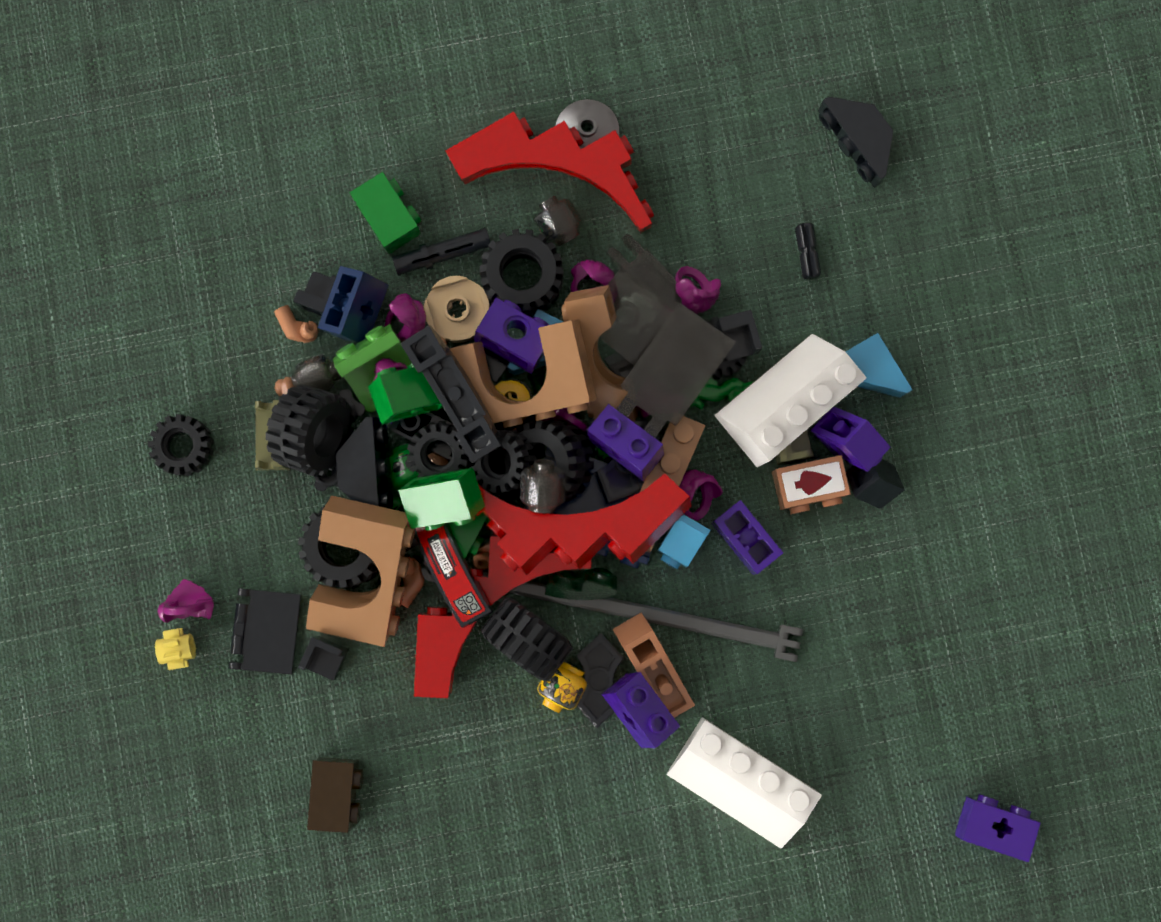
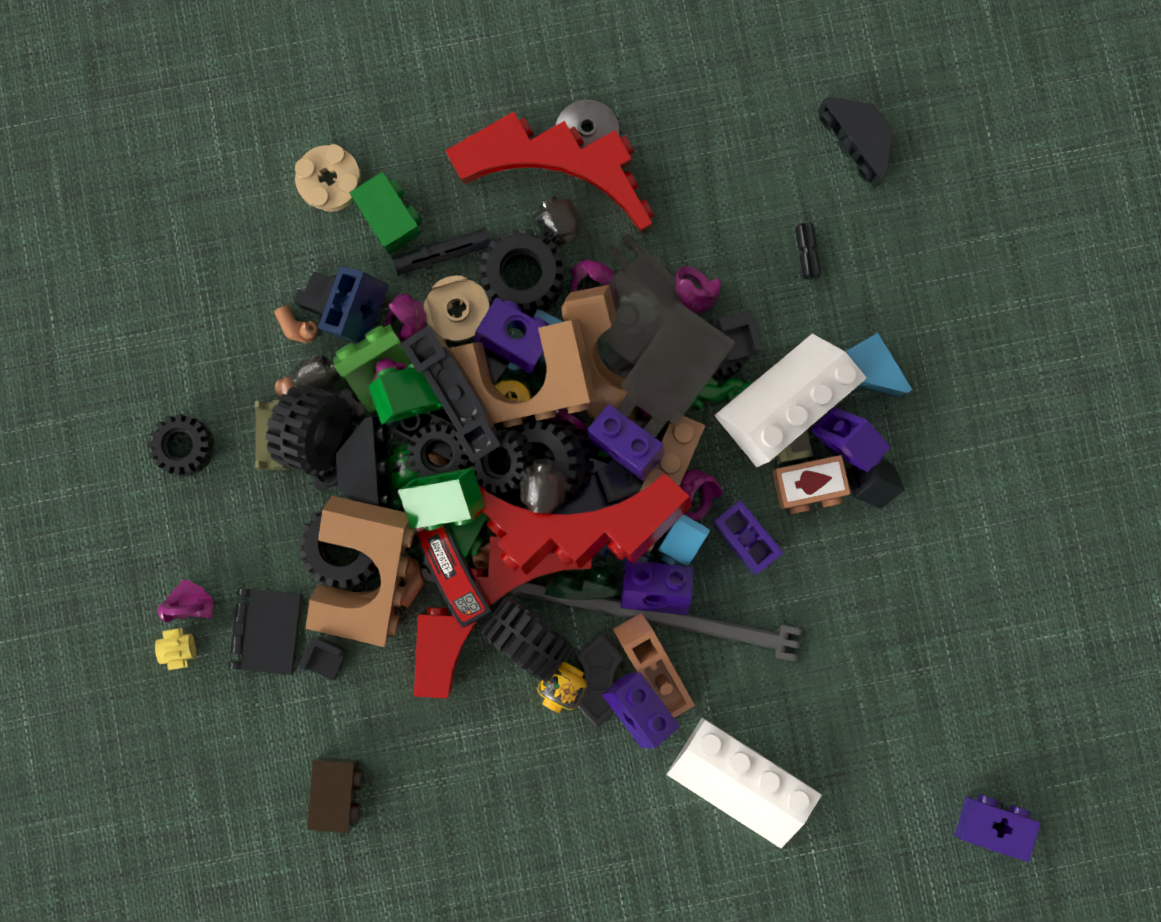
none -> tan plate [295,144,362,212]
none -> dark purple brick [620,560,693,615]

